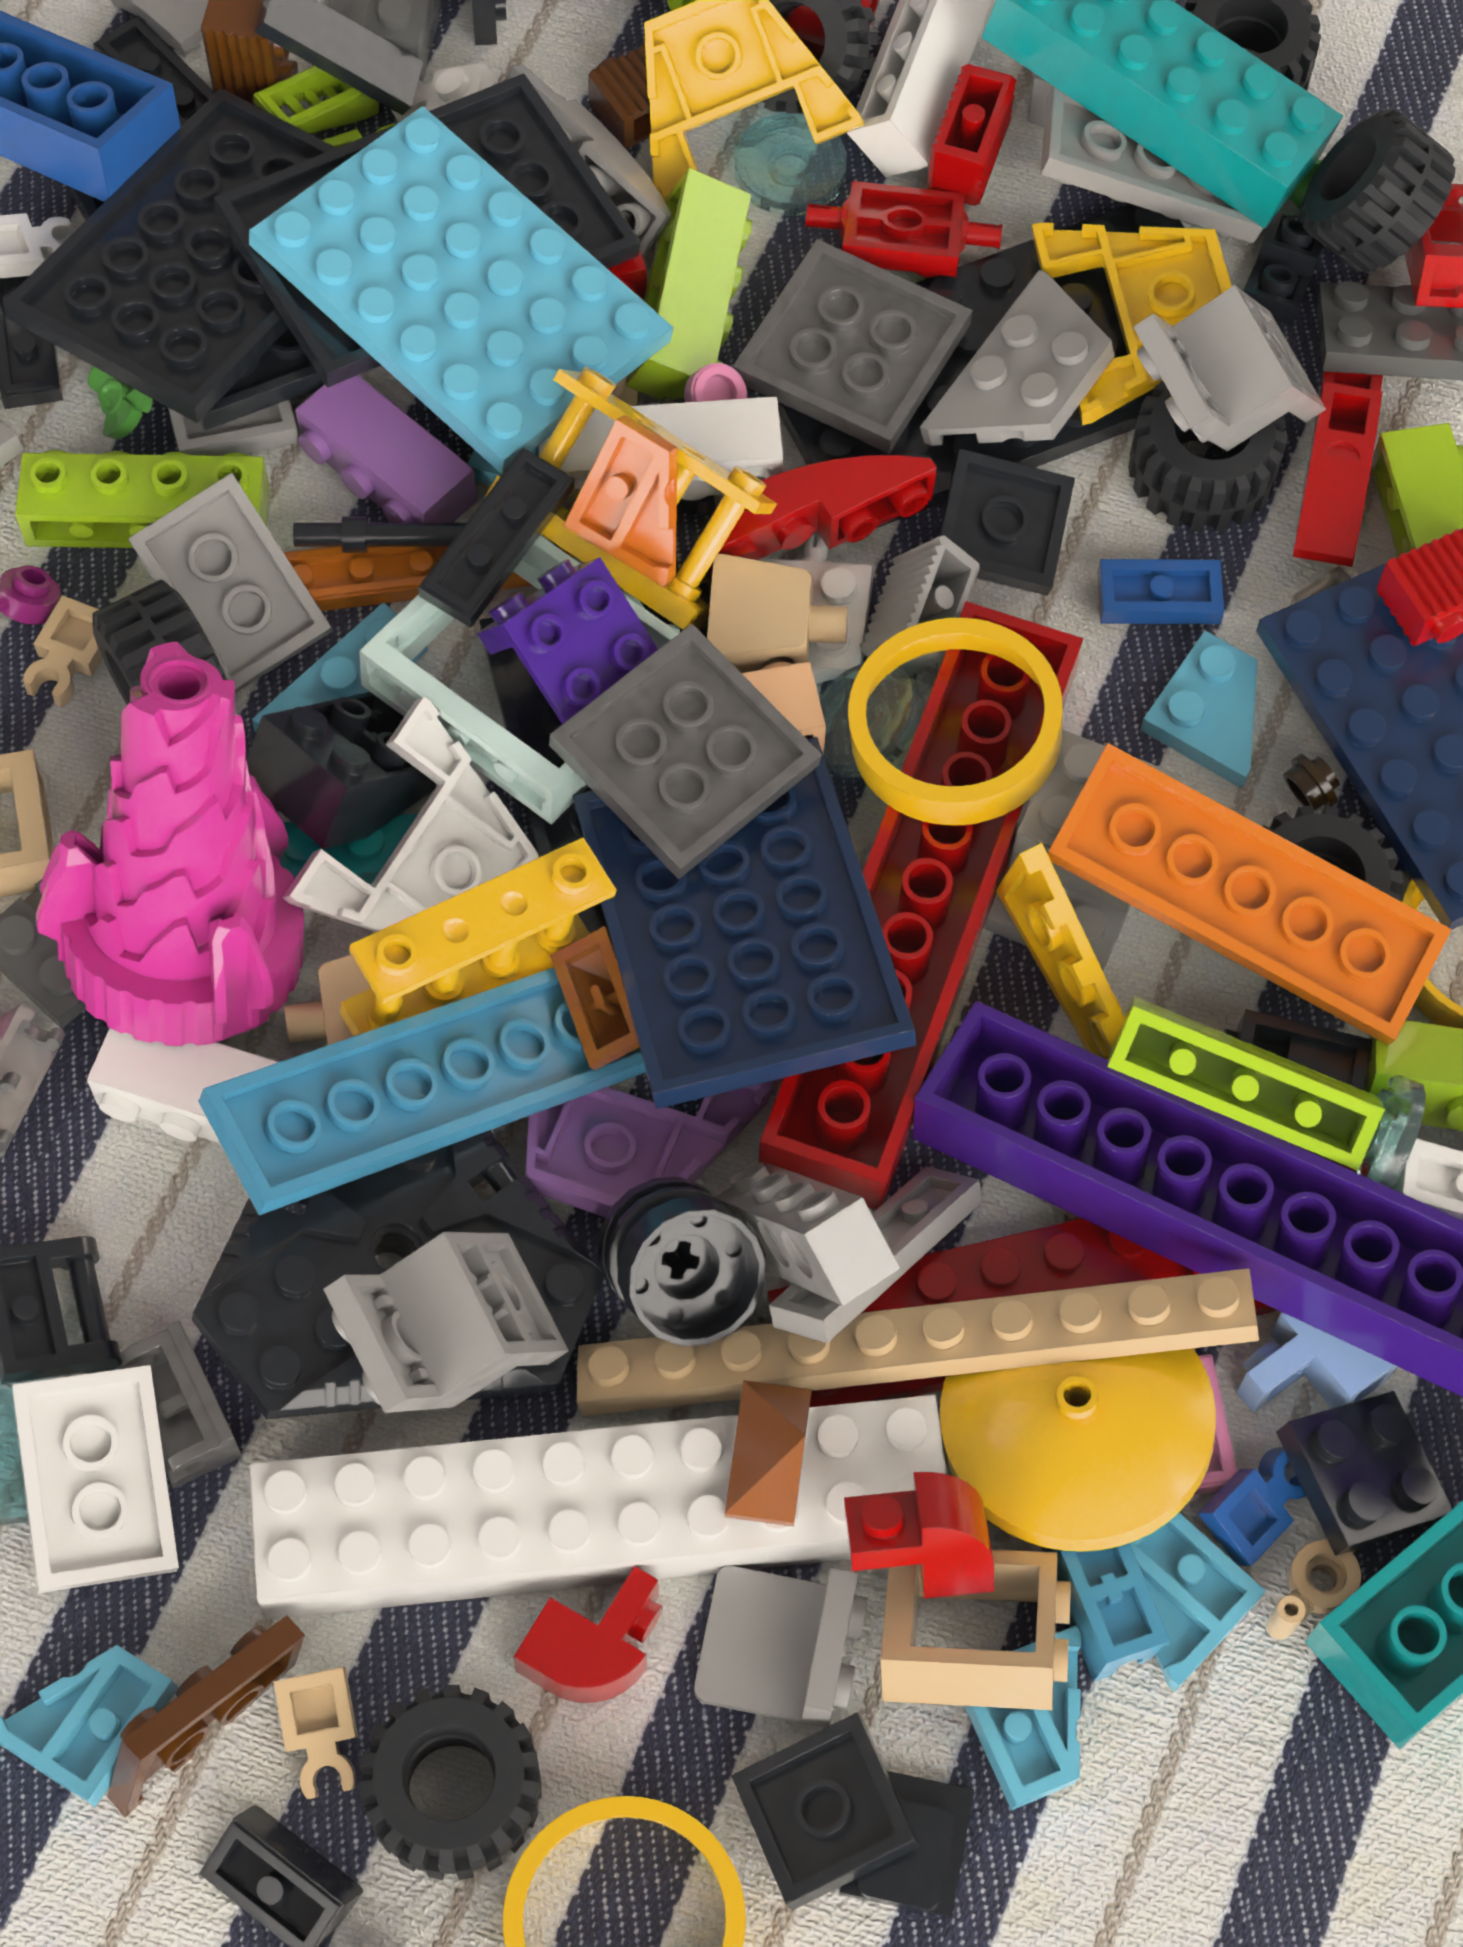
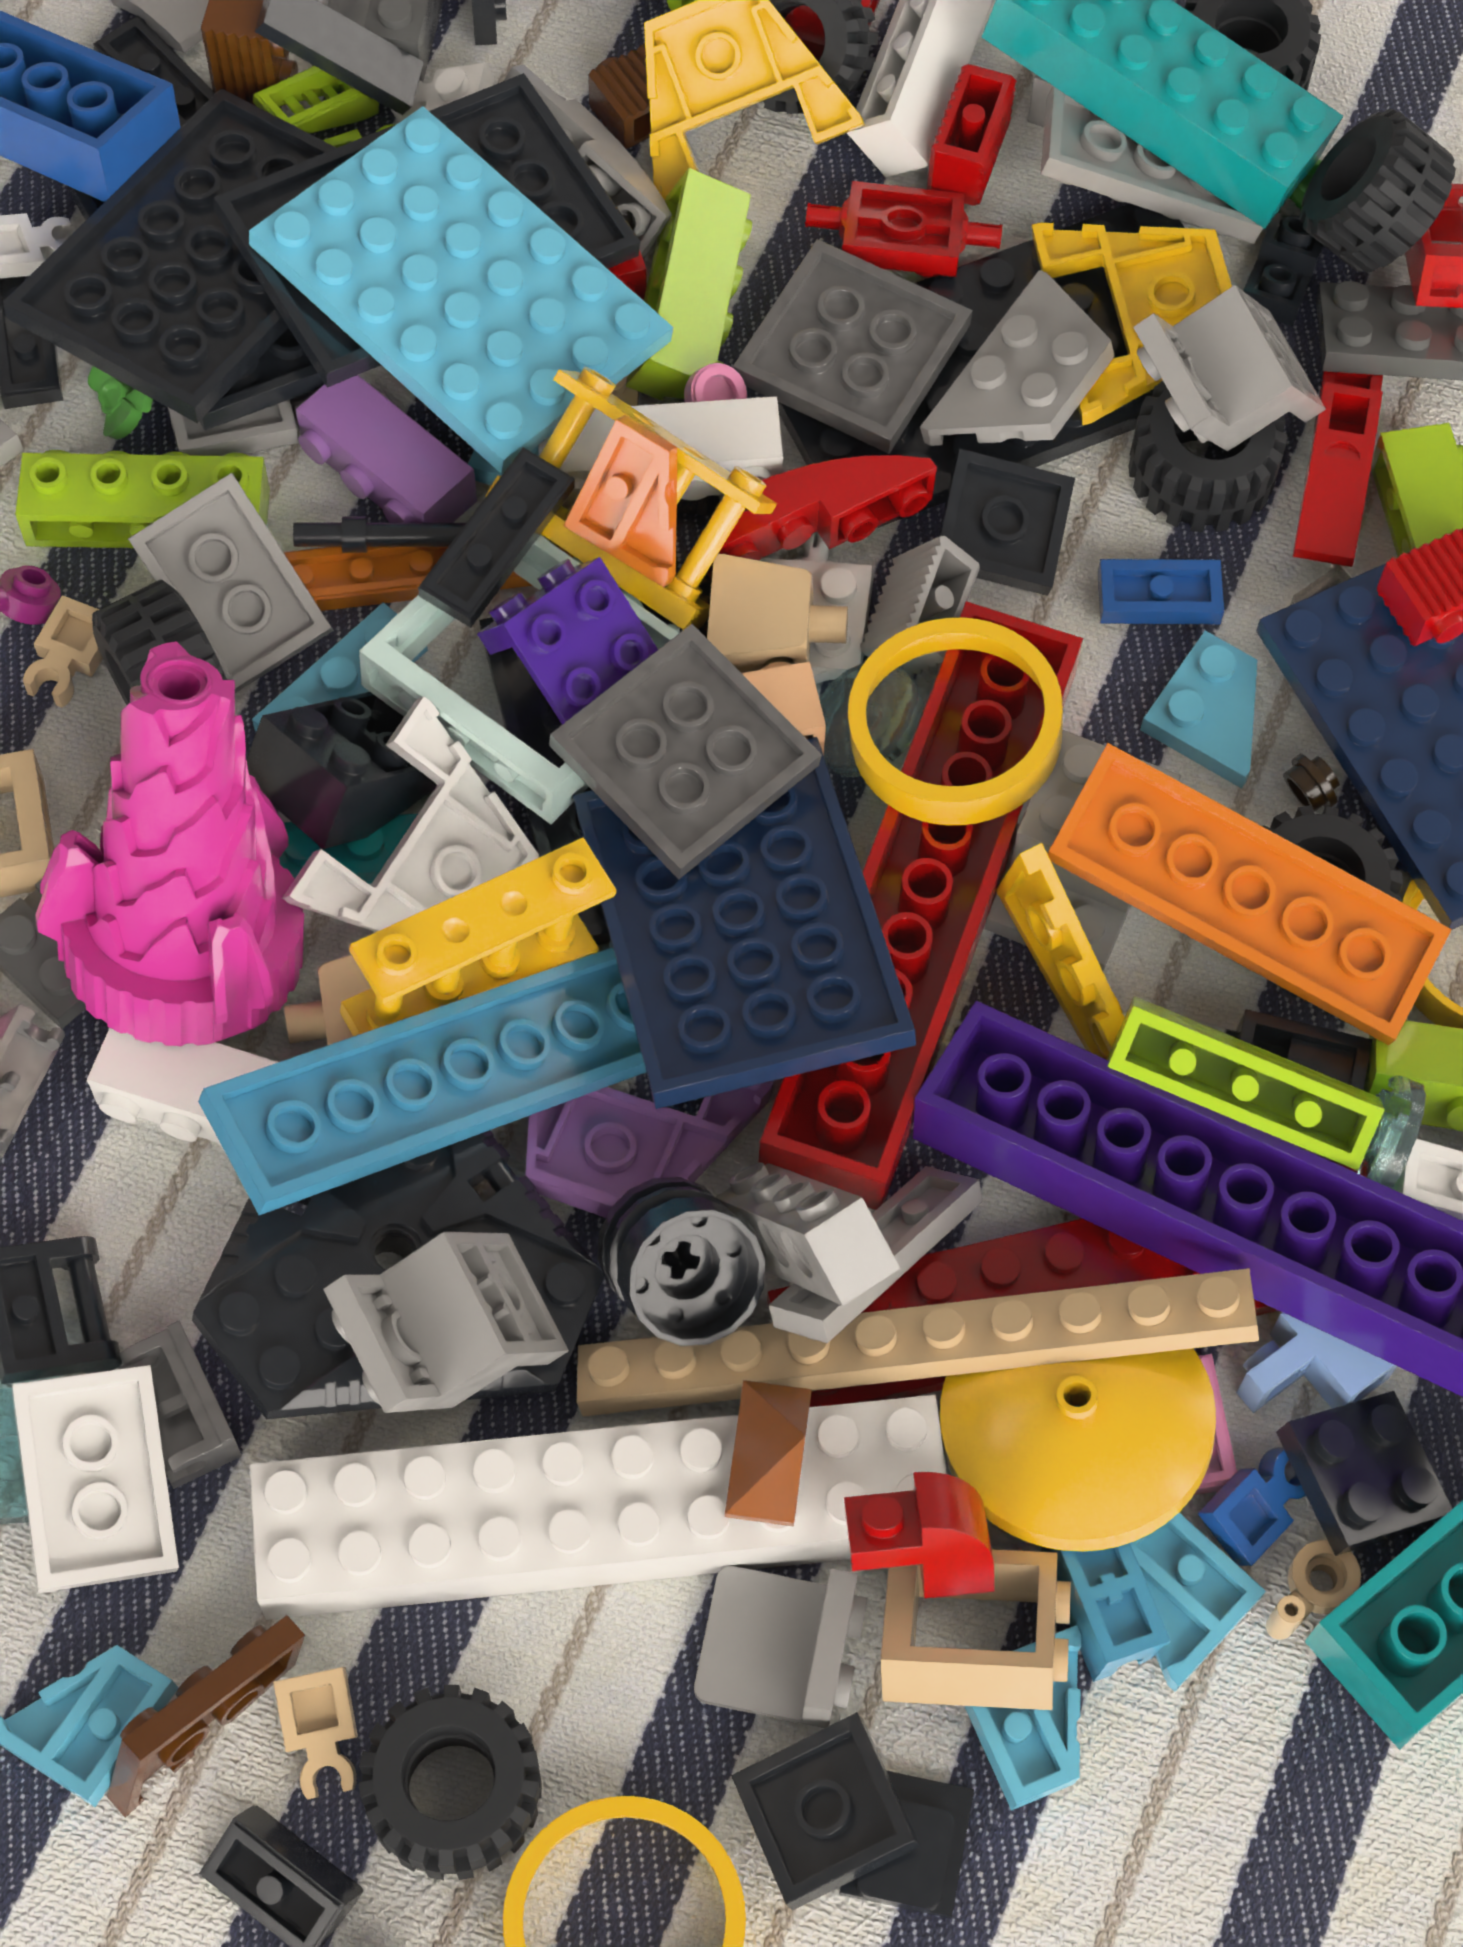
red brick [513,1566,663,1703] -> none
dark orange slope [550,926,639,1070] -> none
clear light blue tile [735,112,847,216] -> none

